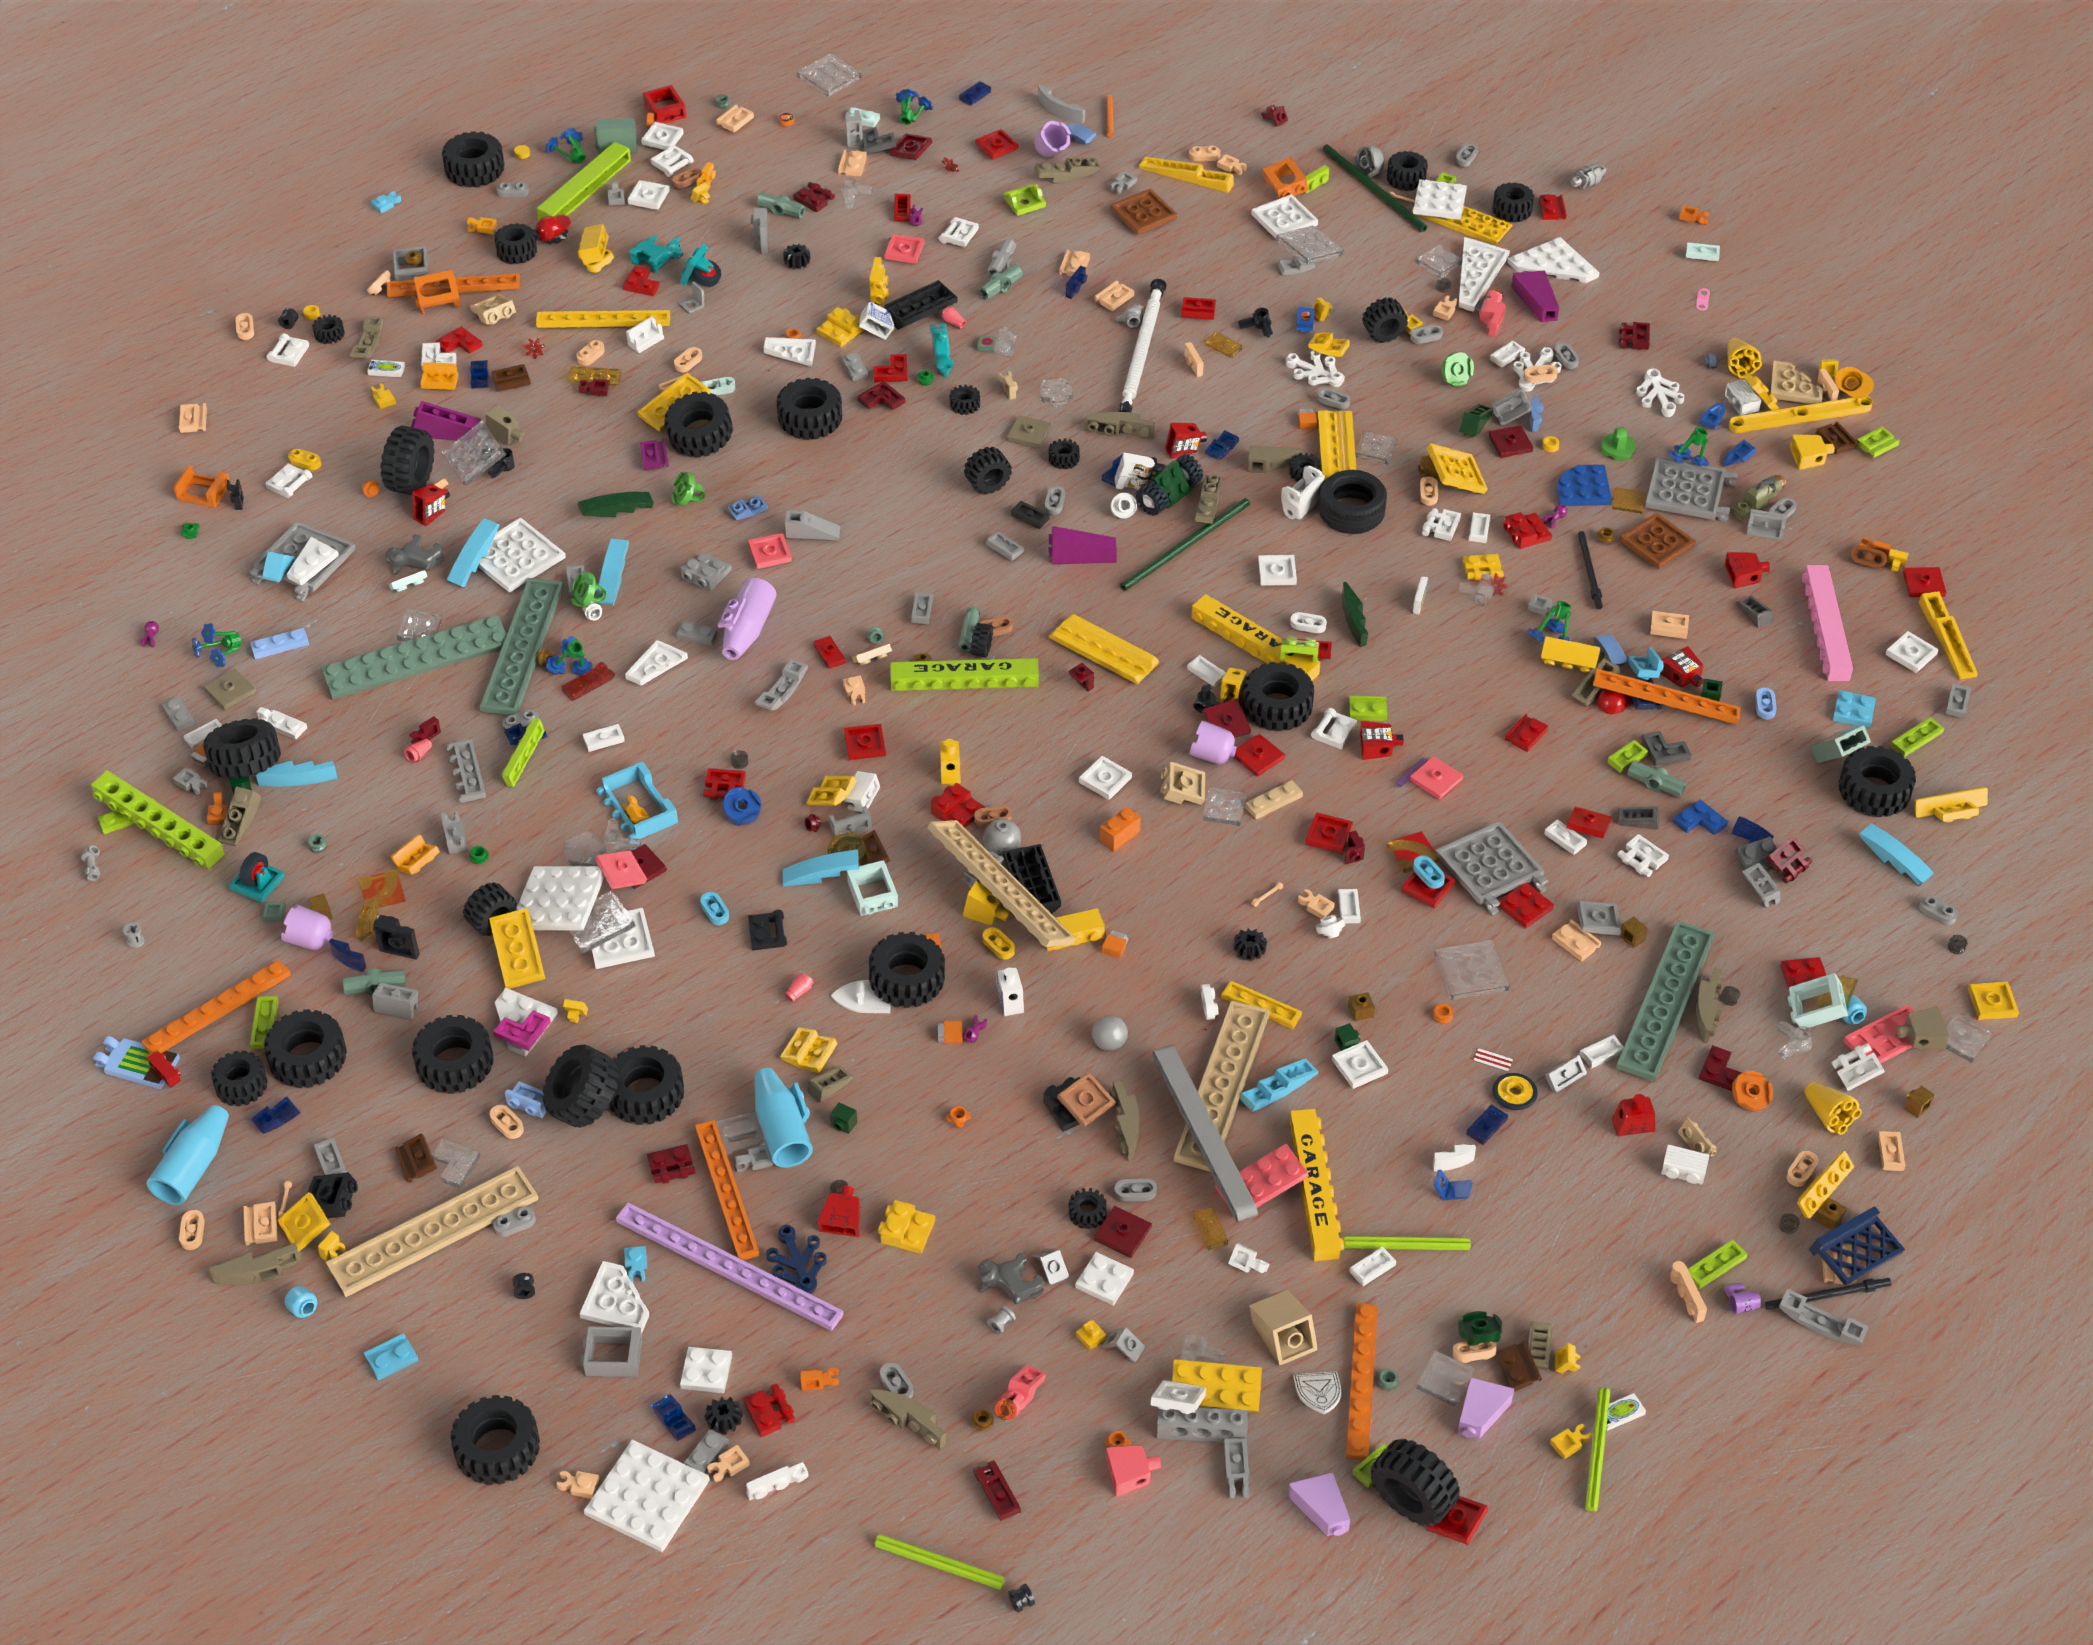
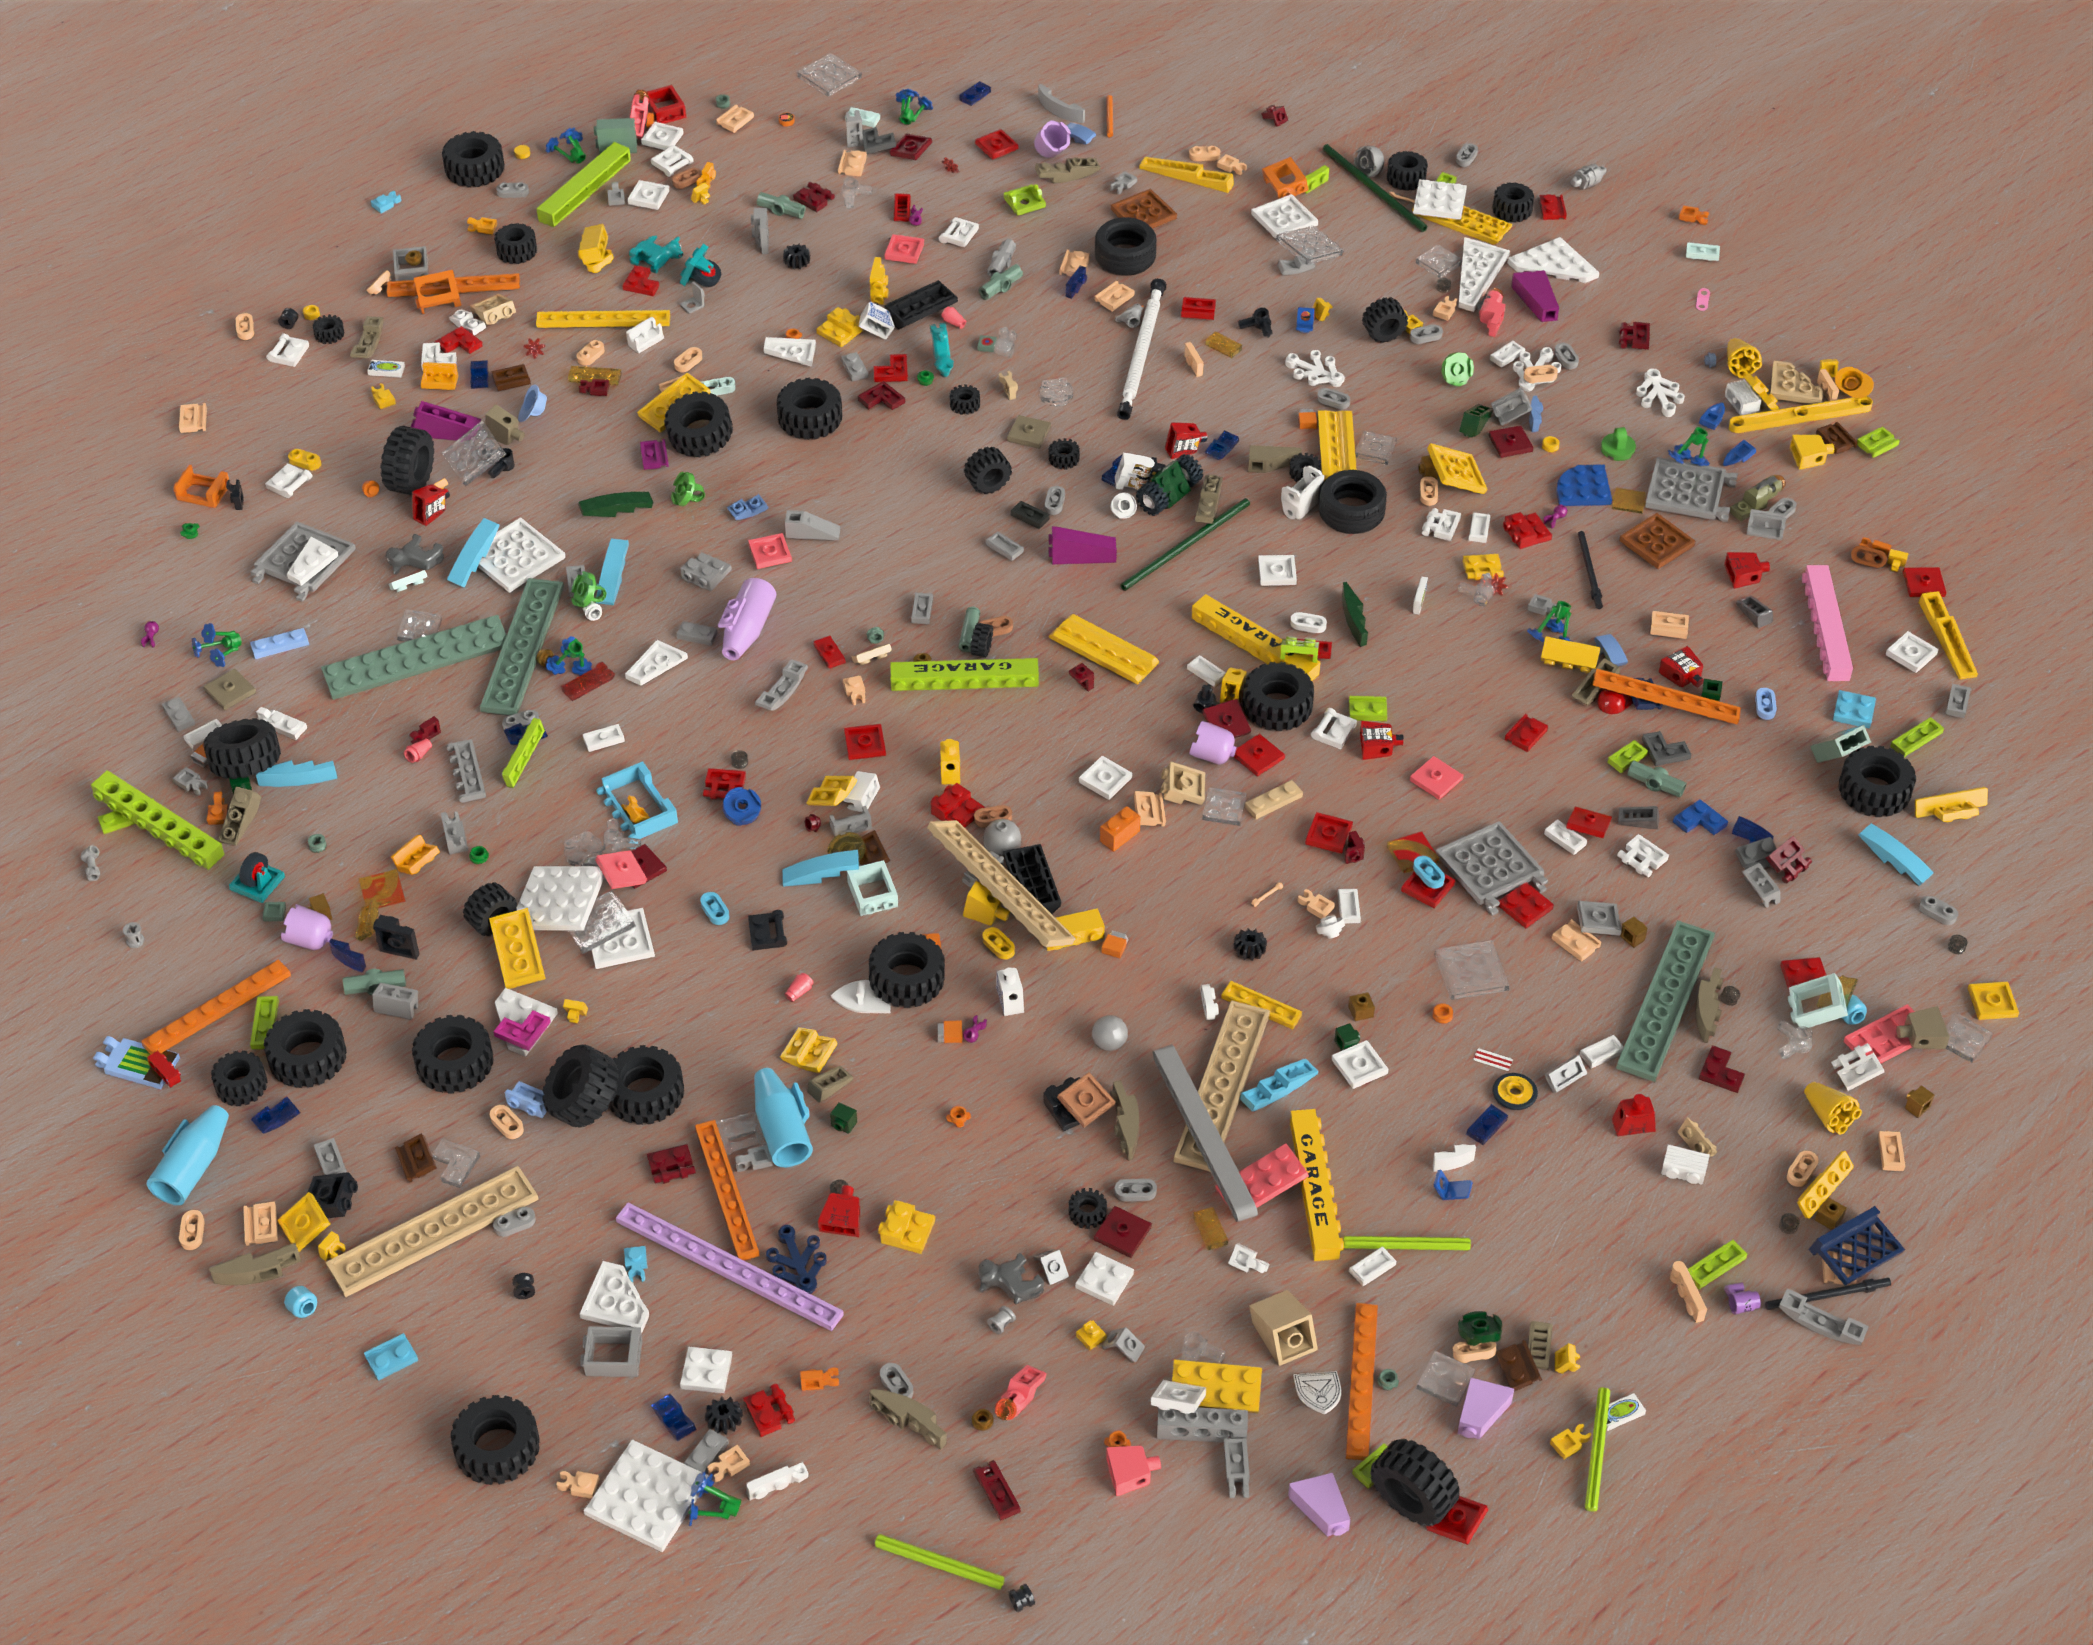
medium azure slope [262,551,295,582] -> none
light nougat hinge [279,1181,292,1218] -> none
red hair [534,214,571,244] -> none
dark tan slope [1085,412,1155,439] -> none
yellow slope [1308,332,1350,357] -> none
medium lavender piece [1394,757,1430,788] -> none
pearl gold plate [1597,527,1615,543] -> none
medium azure bracket [1628,647,1663,679] -> none
orange plate [1732,1071,1773,1111] -> none
none -> white slope [449,309,486,335]
none -> light blue piece [518,385,547,422]
none -> coral plate [629,90,649,139]
none -> plant [688,1472,742,1526]
none -> black tyre [1095,217,1157,276]
none -> light nougat plate [1134,791,1166,826]

